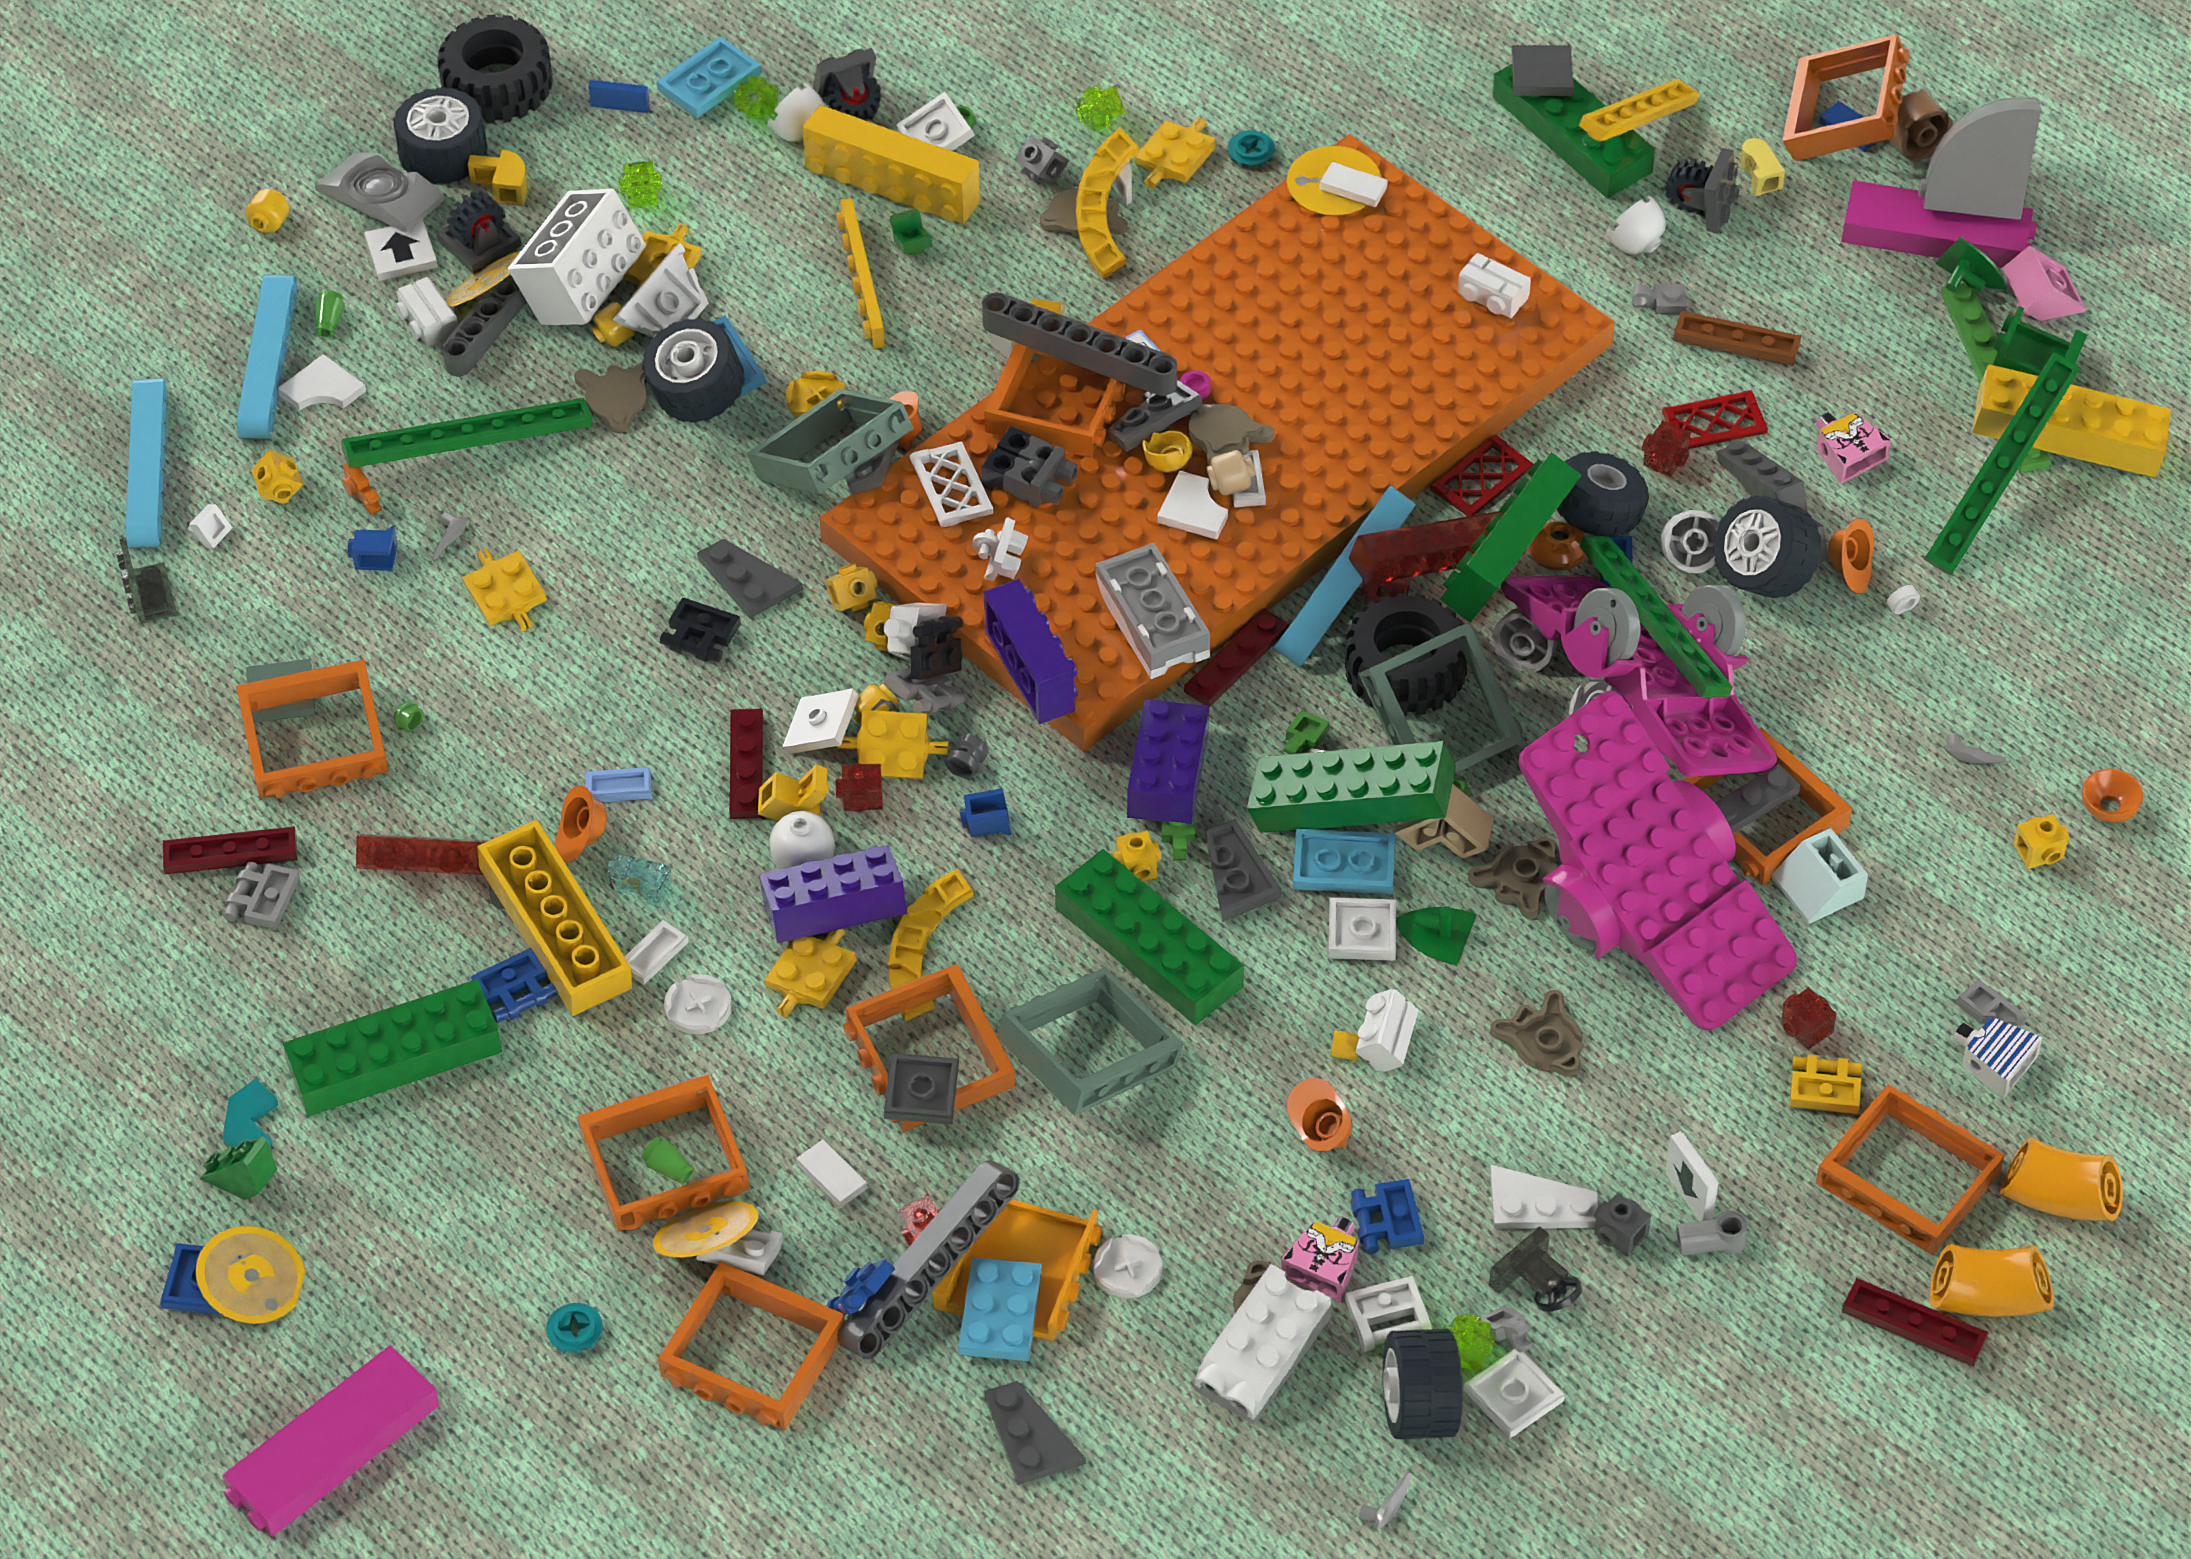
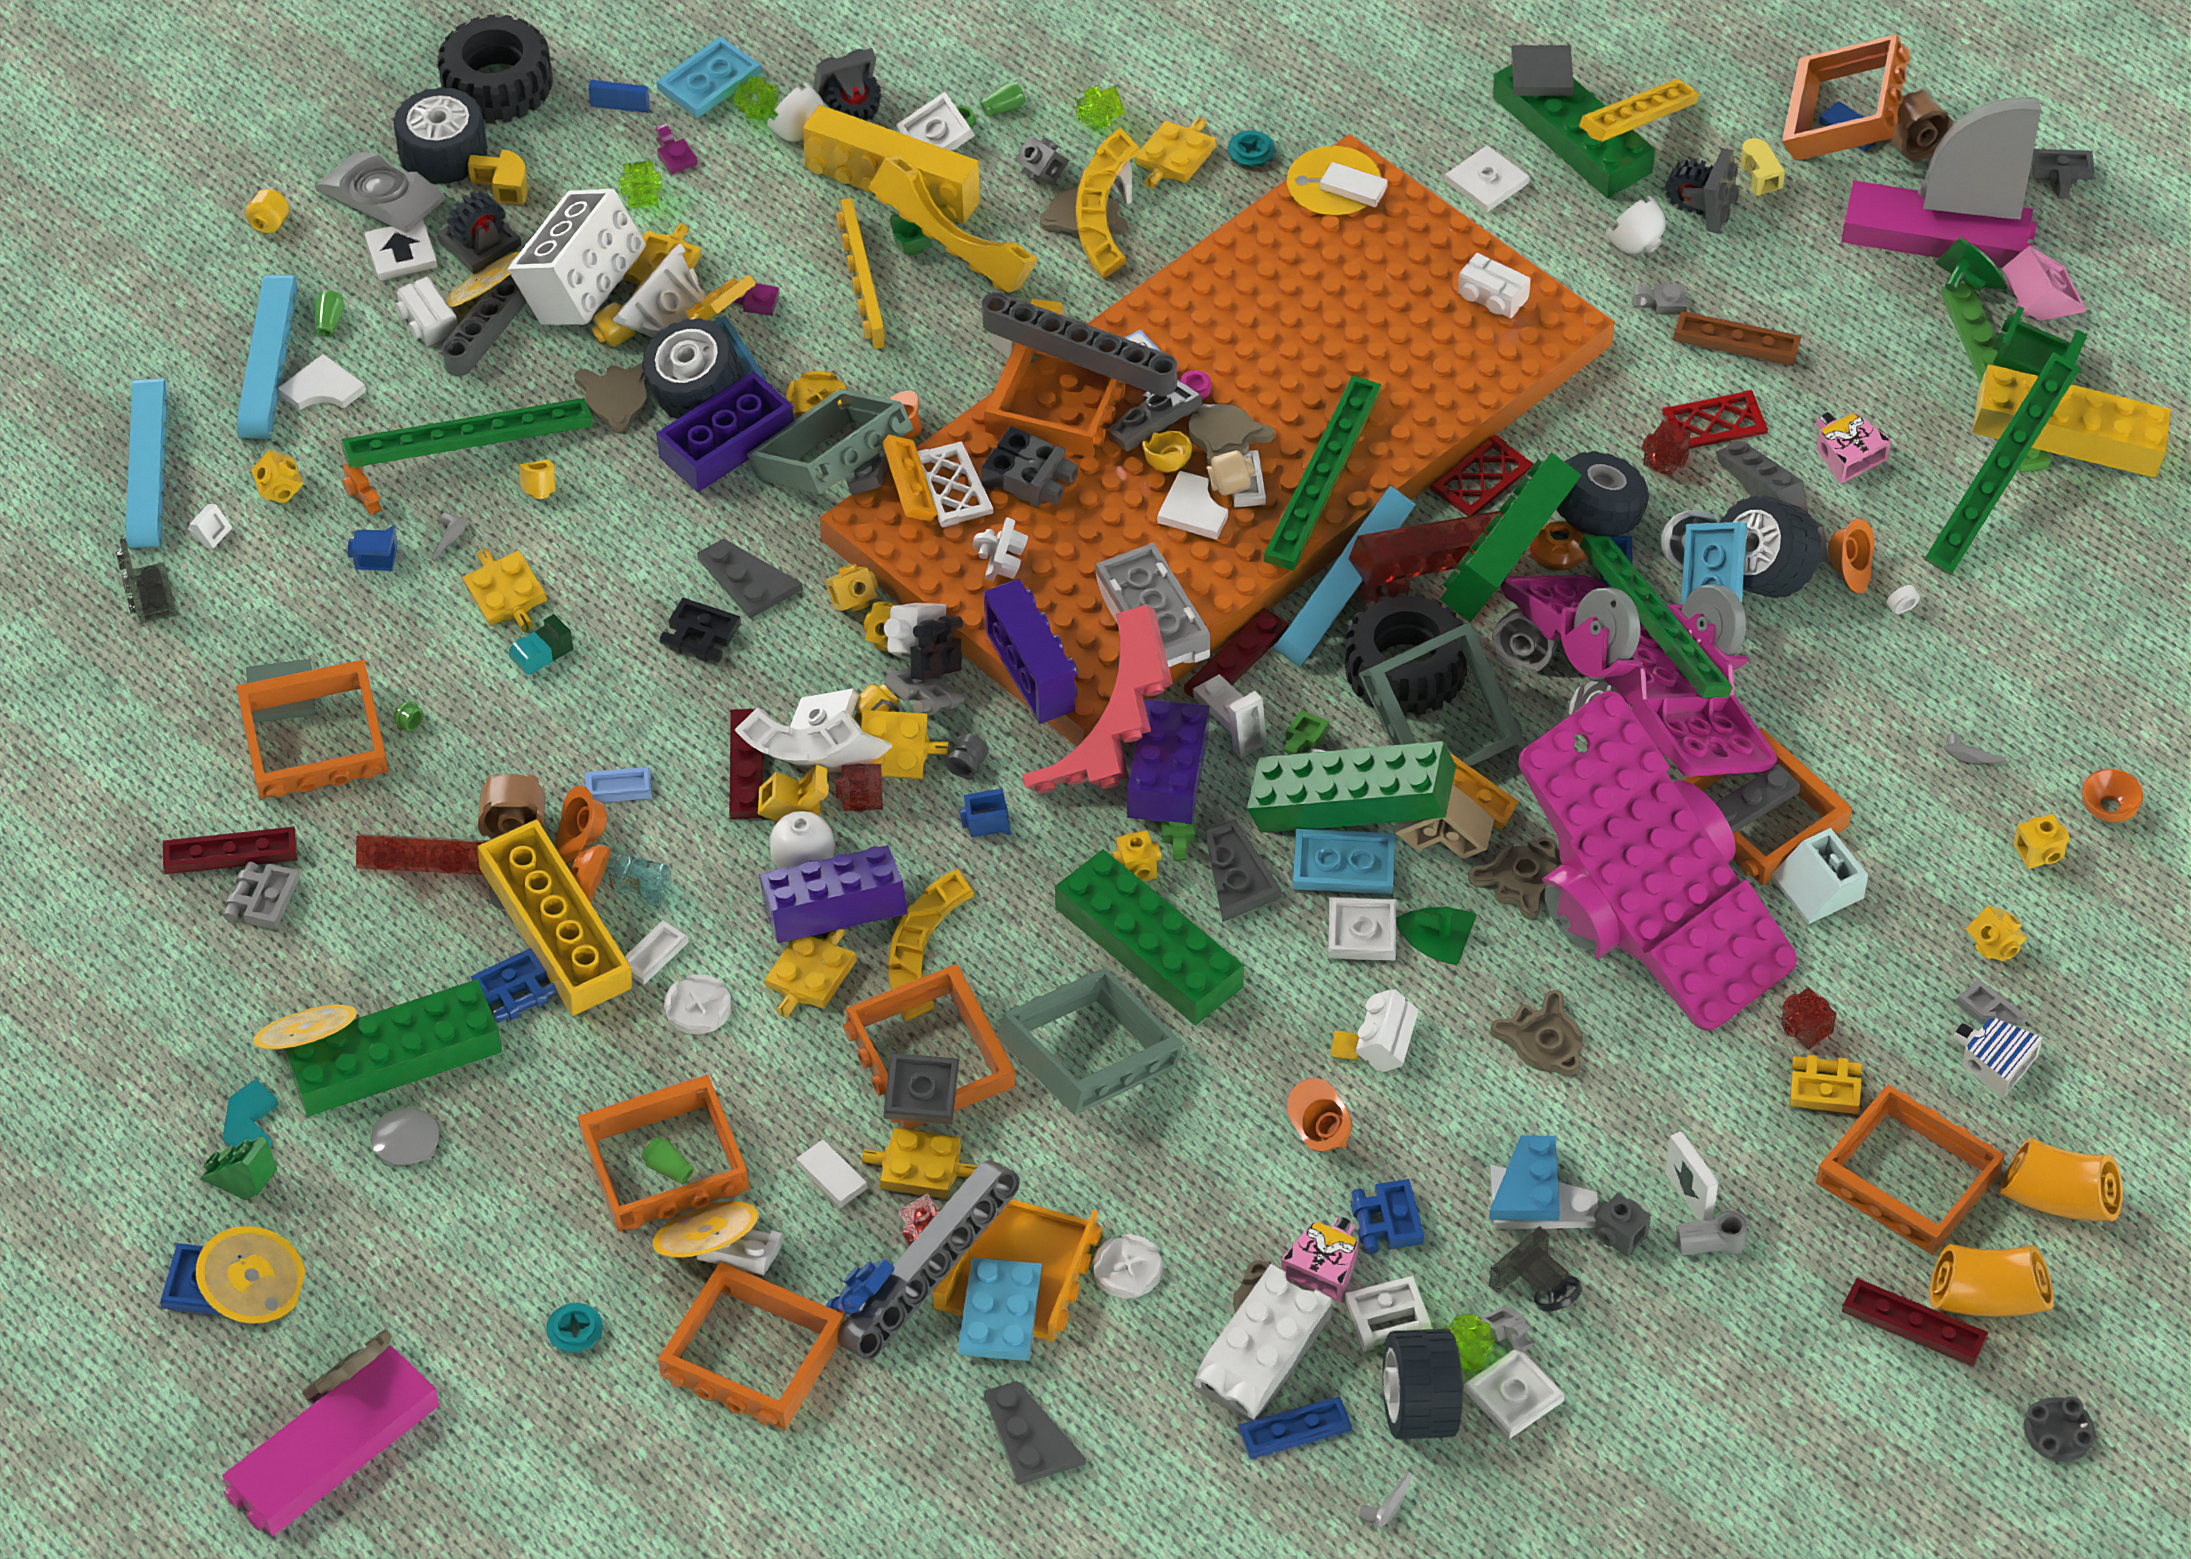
none -> yellow piece [253,1005,357,1049]
none -> dark tan tile [302,1329,392,1400]
none -> light grey dish [371,1108,440,1165]
none -> medium nougat brick [478,774,546,839]
none -> leg [508,614,573,675]
none -> yellow plate [519,459,556,499]
none -> orange piece [571,844,611,902]
none -> magenta plate [655,124,697,175]
none -> dark purple brick [656,371,794,492]
none -> yellow plate [685,275,755,321]
none -> magenta plate [726,280,779,316]
none -> white panel [735,708,892,772]
none -> yellow plate [862,1128,979,1199]
none -> yellow arch [868,155,1038,293]
none -> light orange plate [882,435,938,522]
none -> bright green cone [980,81,1026,117]
none -> coral arch [1022,605,1173,794]
none -> white bracket [1193,674,1267,759]
none -> blue tile [1238,1396,1352,1459]
none -> green plate [1264,375,1381,571]
none -> white plate [1444,145,1530,213]
none -> light orange plate [1449,752,1519,830]
none -> dark azure wing [1489,1135,1560,1221]
none -> medium azure plate [1681,522,1747,604]
none -> yellow brick [1966,905,2027,961]
none -> dark grey dish [2023,1396,2095,1462]
none -> dark grey hinge [2031,149,2095,198]

